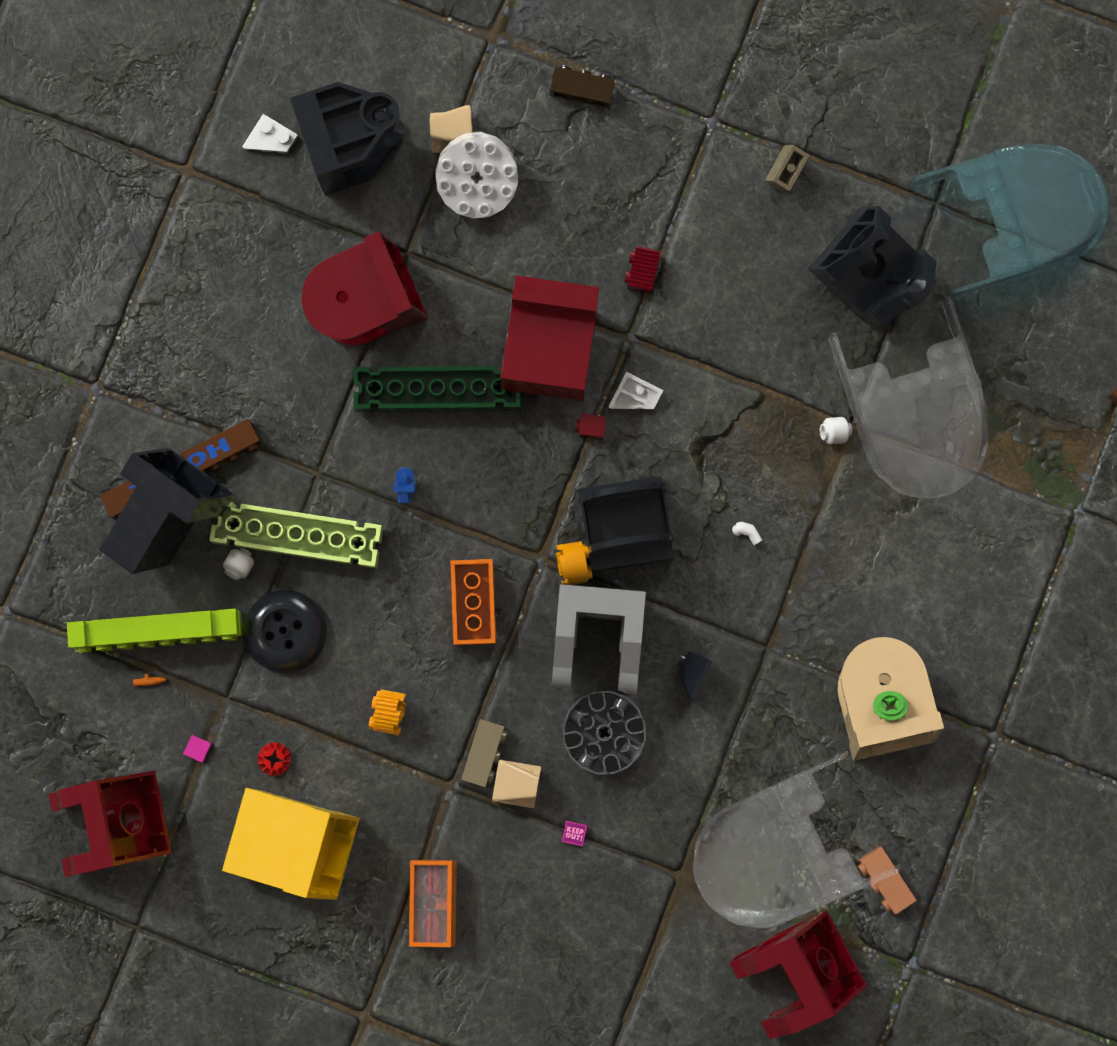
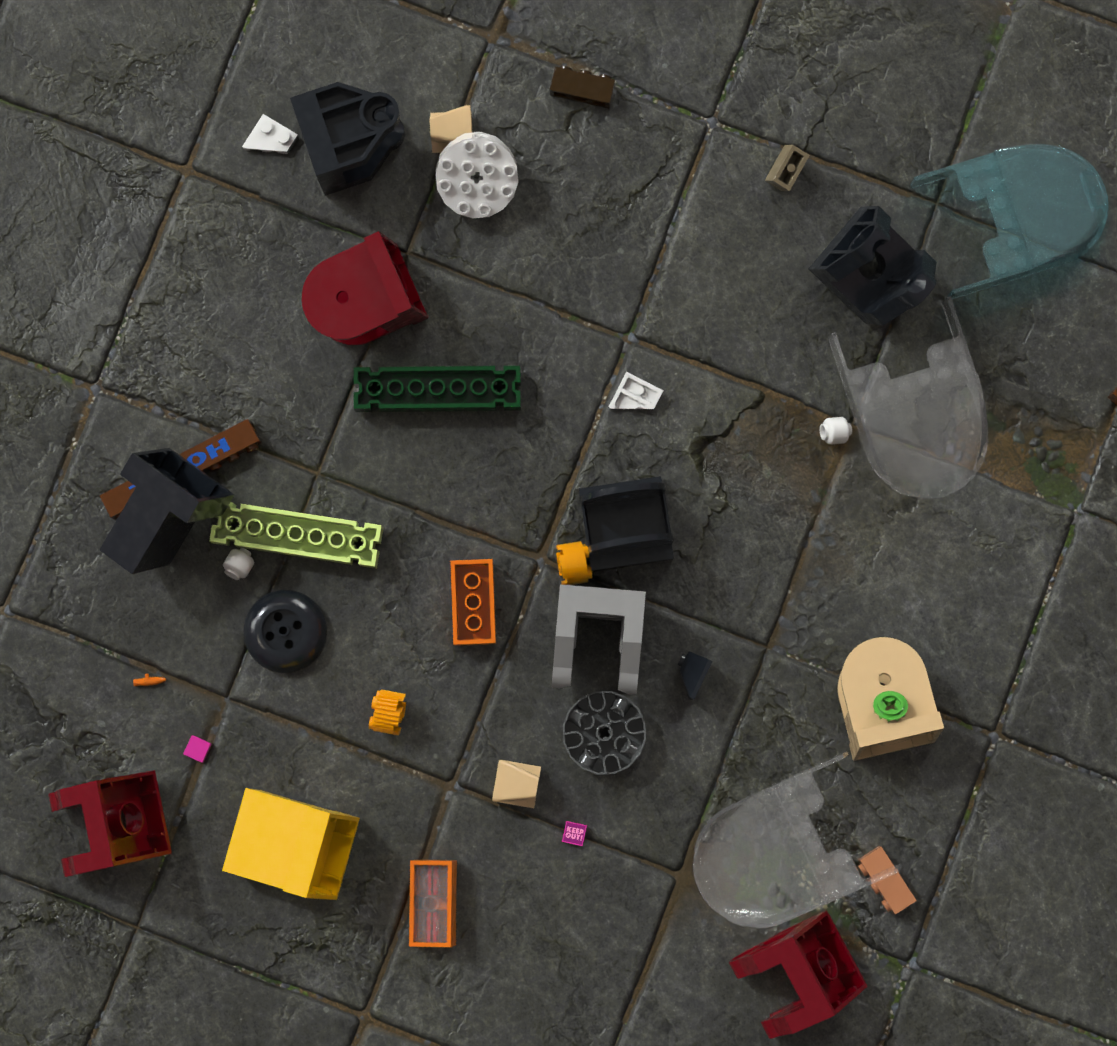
lime brick [67,609,243,653] -> none
red gear [258,742,291,776] -> none
blue hips [393,467,417,503] -> none
dark tan brick [461,719,507,787] -> none
dark red piece [500,275,600,402] -> none
dark red brick [575,414,606,440] -> none
dark red brick [624,246,660,294] -> none
white arm [732,522,762,545] -> none

